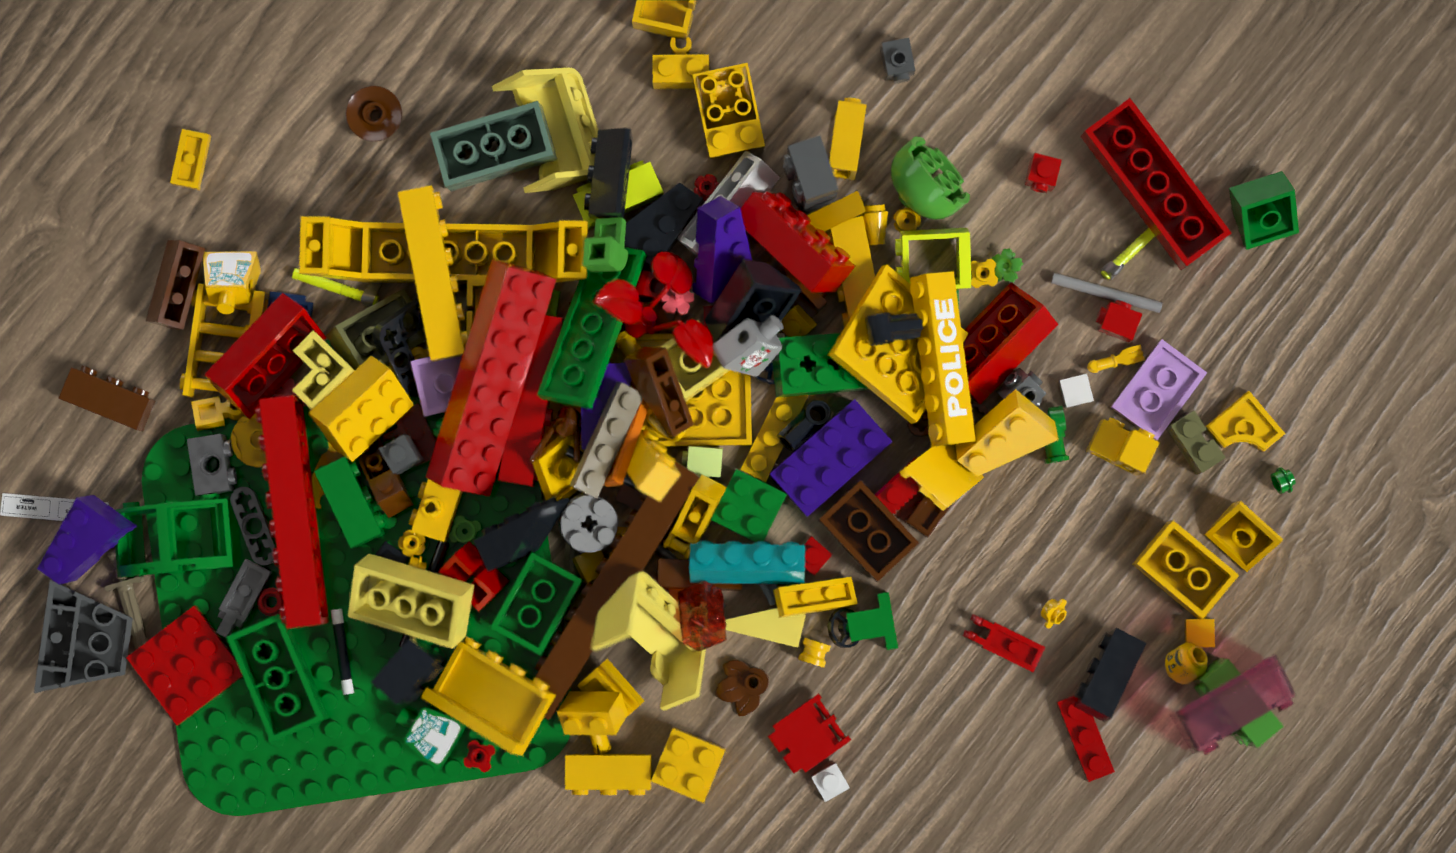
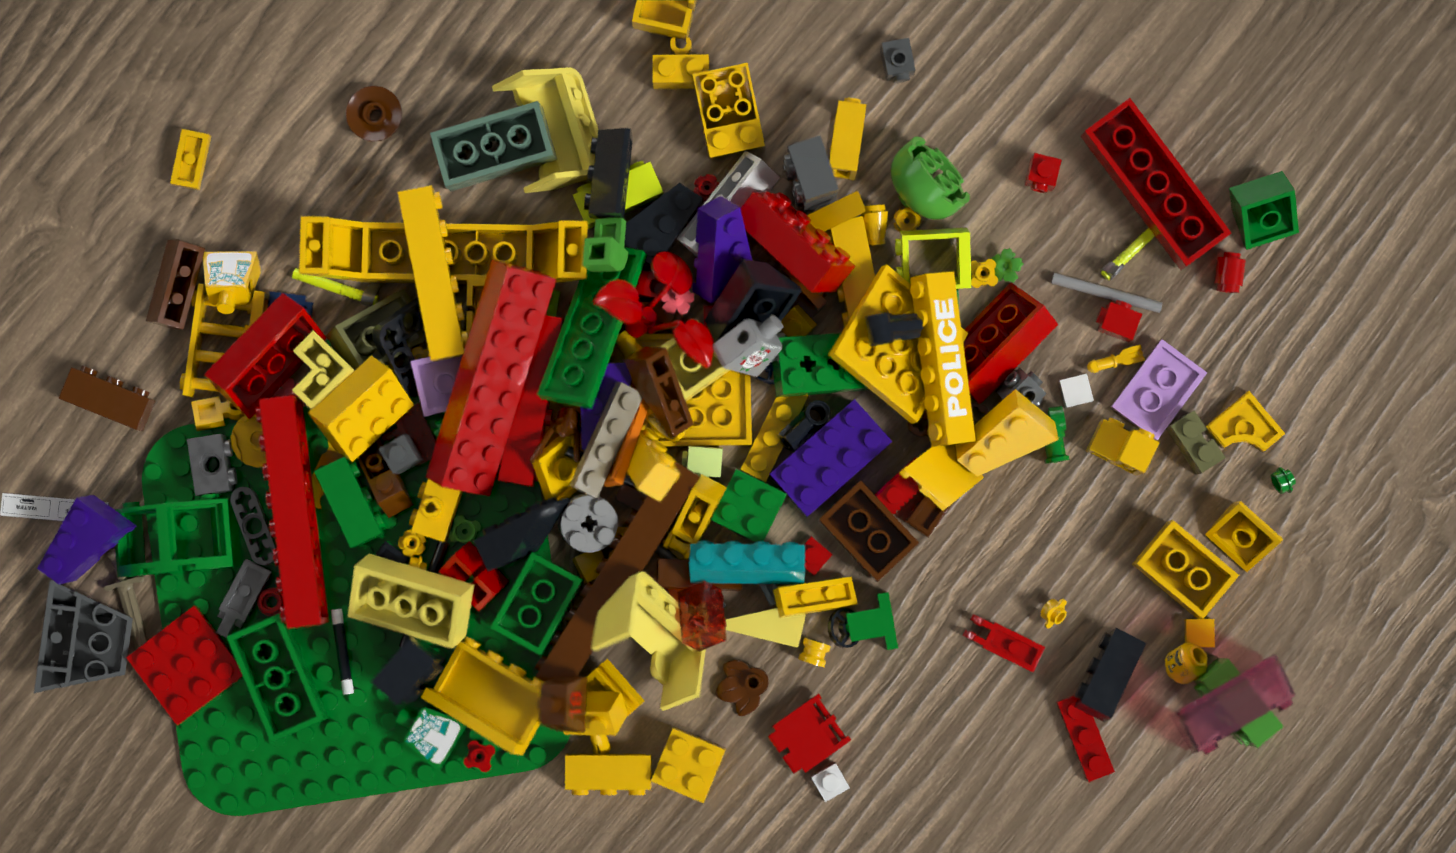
none -> reddish brown torso [538,676,587,732]
none -> red brick [1214,252,1246,293]

